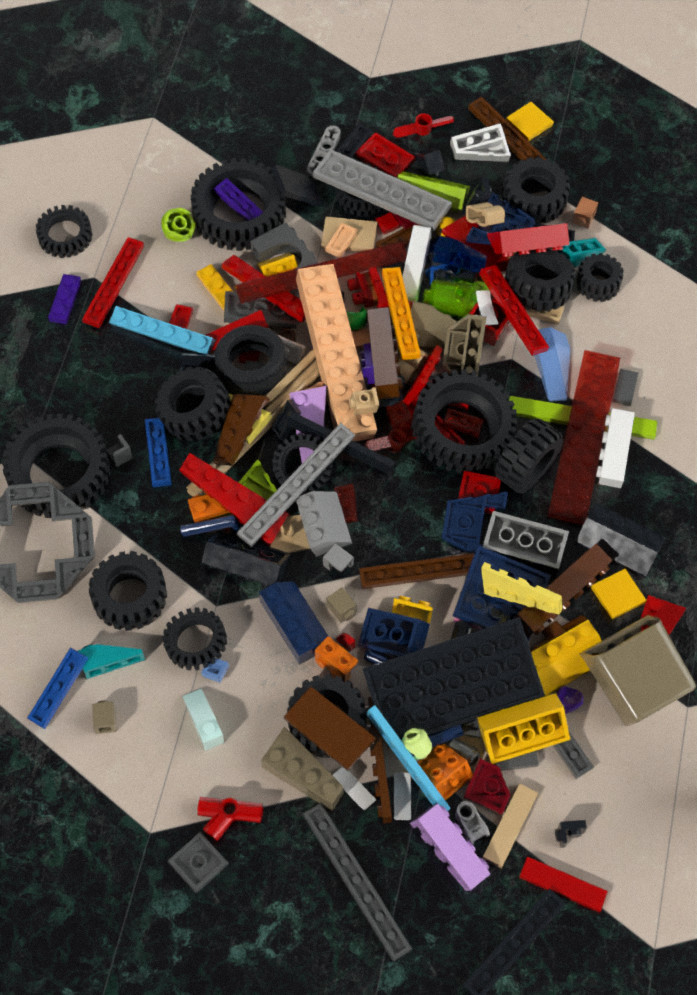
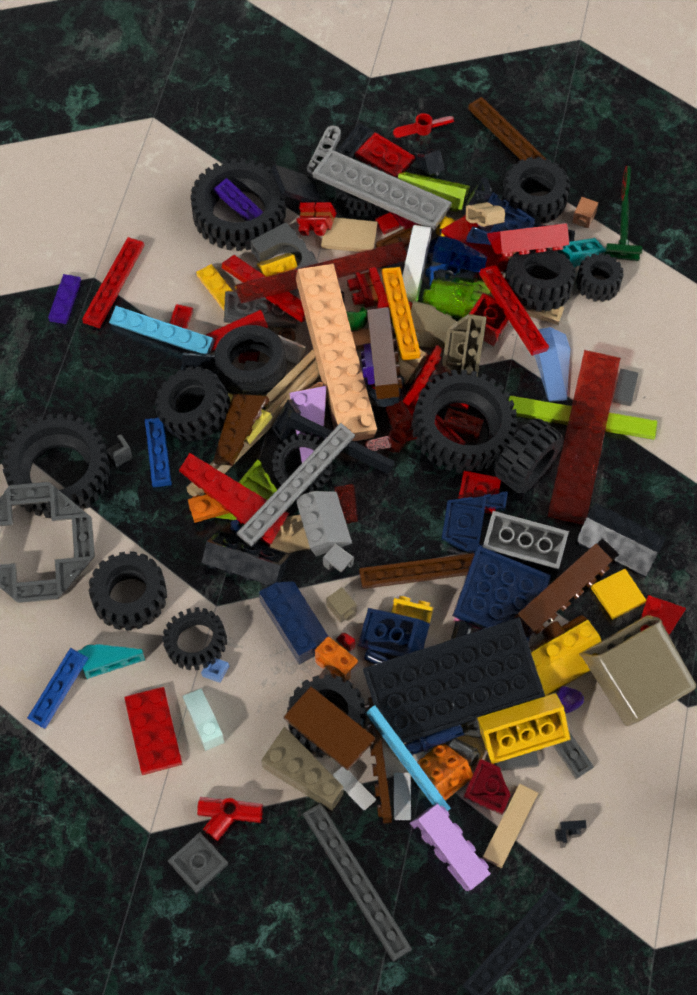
black tyre [36,205,92,258] -> none
dark tan brick [92,700,116,734] -> none
lime cone [161,208,195,242] -> none
dark blue axle [180,515,236,537] -> none
light nougat tile [325,223,357,258] -> none
tan brick [349,387,379,415] -> none
yellowish green head [402,728,432,760] -> none
white wedge [450,124,511,162] -> none
light grey piece [455,801,490,844] -> none
white sticker [476,291,498,325] -> none
light yellow wing [481,562,562,615] -> none
yellow tile [506,102,554,142] -> none
red tile [519,857,608,913] -> none
white brick [596,408,635,488] -> none
none -> red plate [124,687,183,775]
none -> red hips [296,202,336,236]
none -> dark green piece [604,166,642,261]

